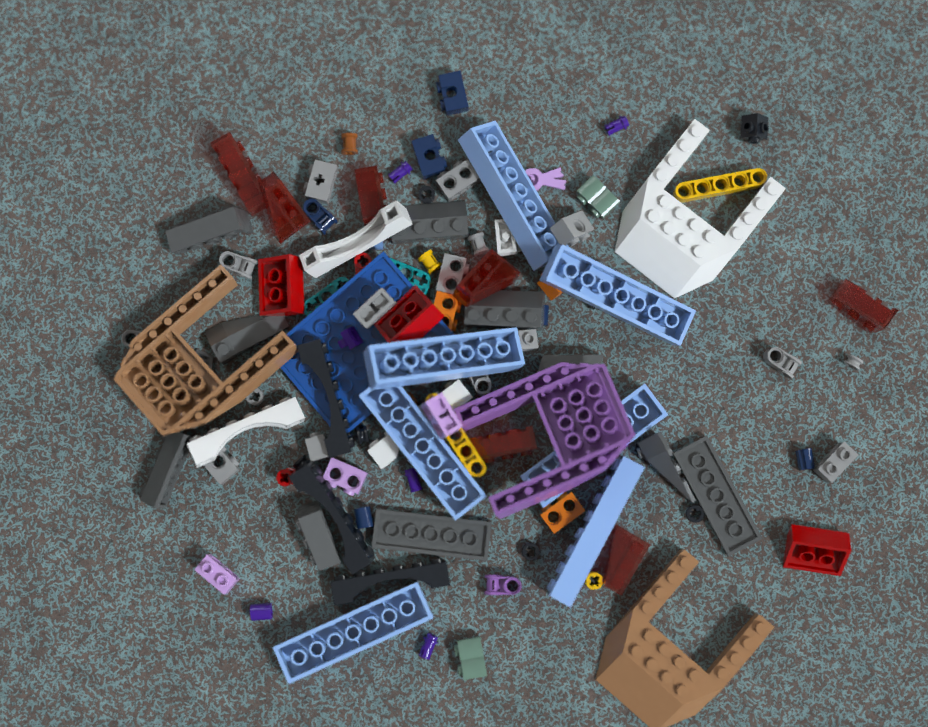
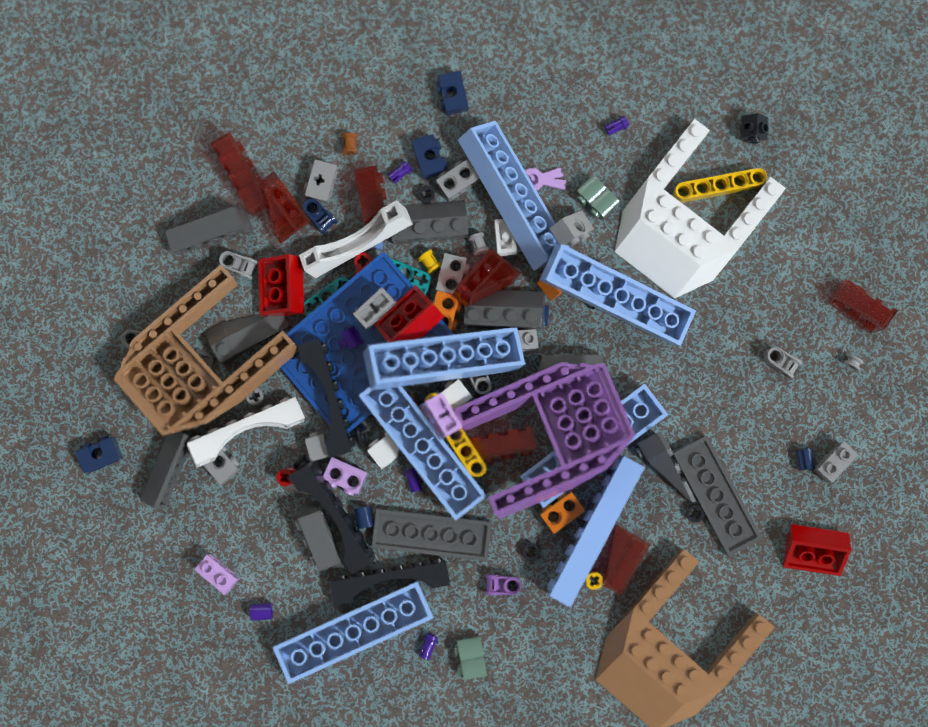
none -> dark blue brick [75,435,124,474]

